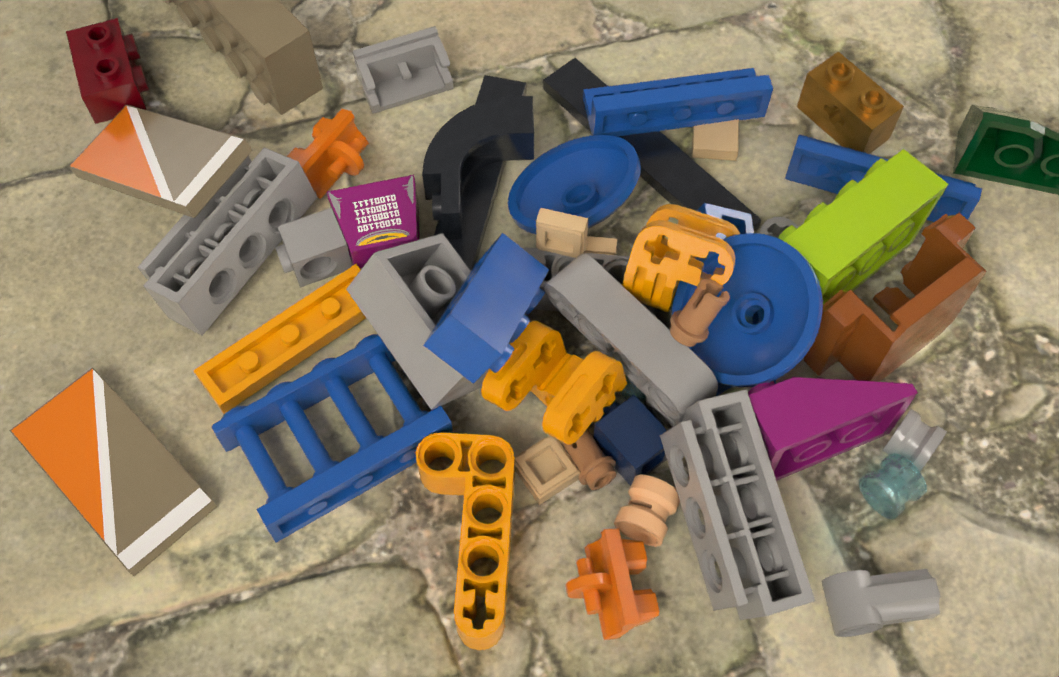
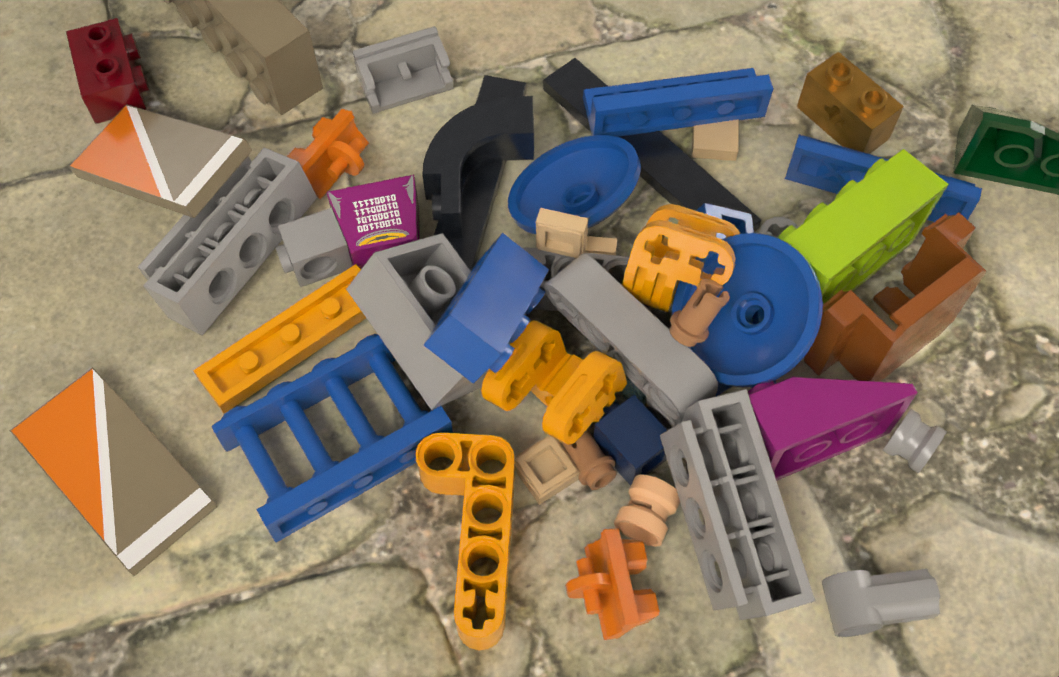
clear light blue wheel [859,453,927,519] -> none

